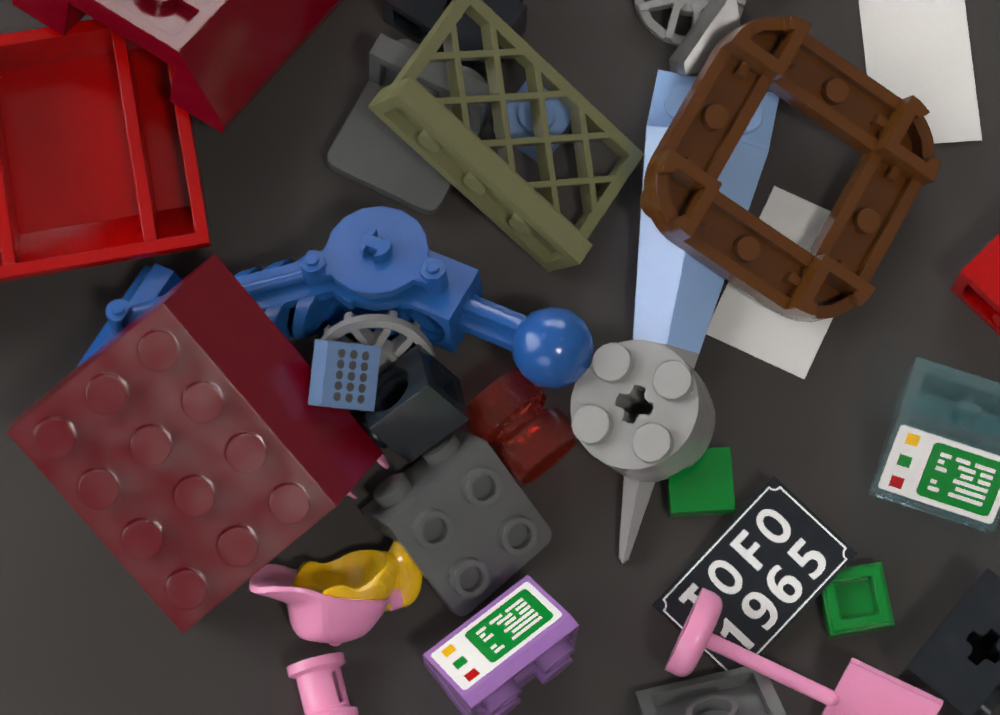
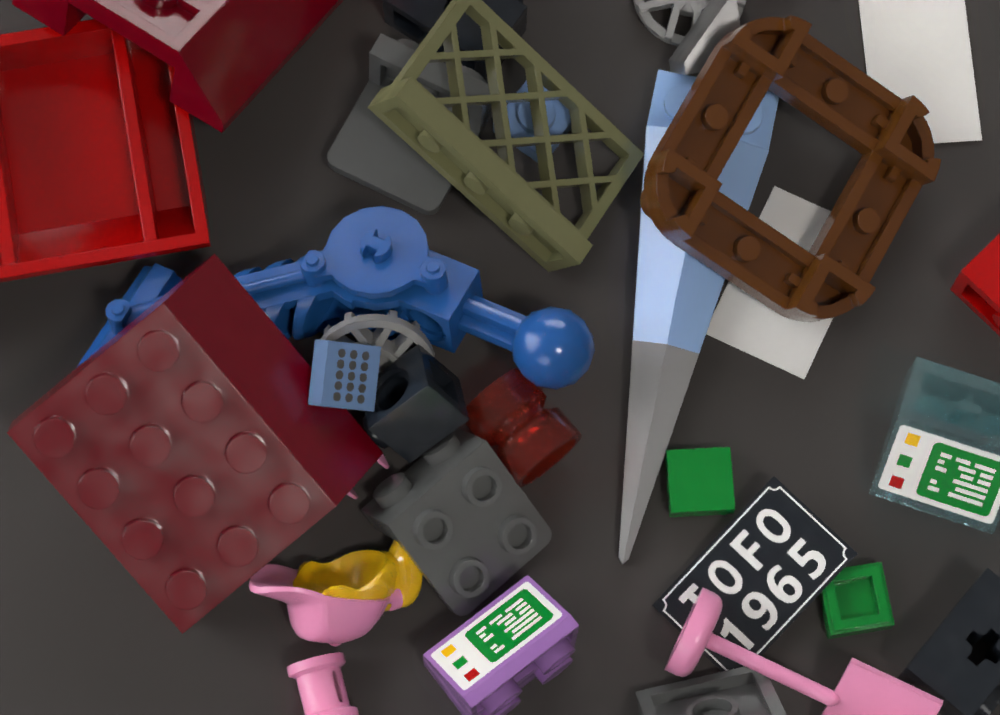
light grey brick [571,340,715,482] -> none

